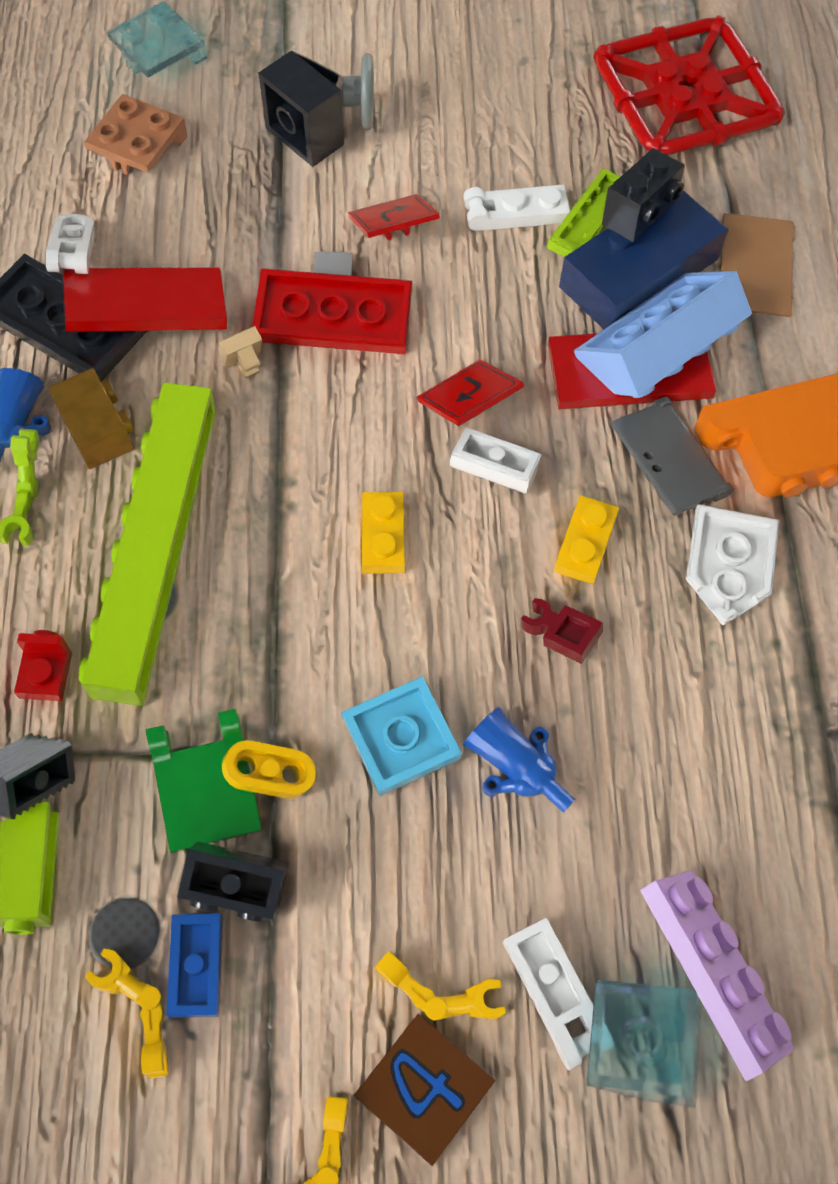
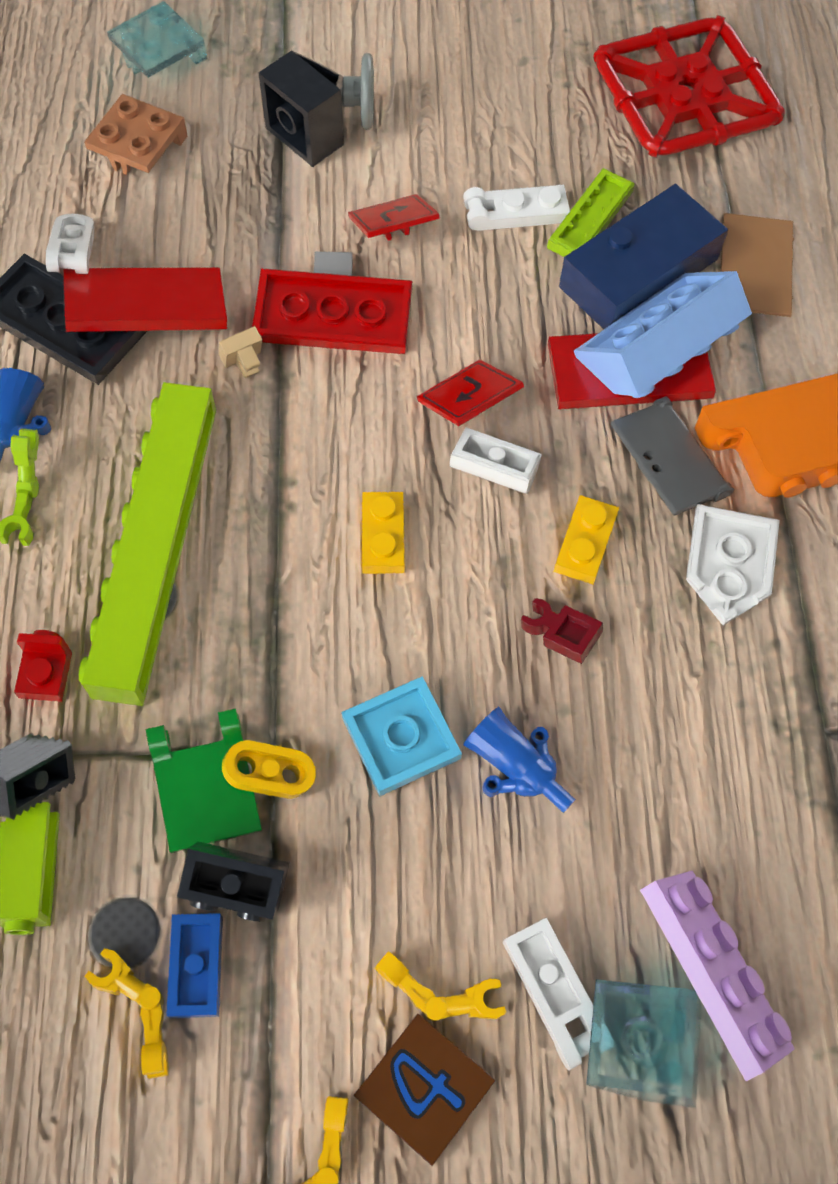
pearl gold brick [48,368,134,470] -> none
black brick [602,148,685,242] -> none

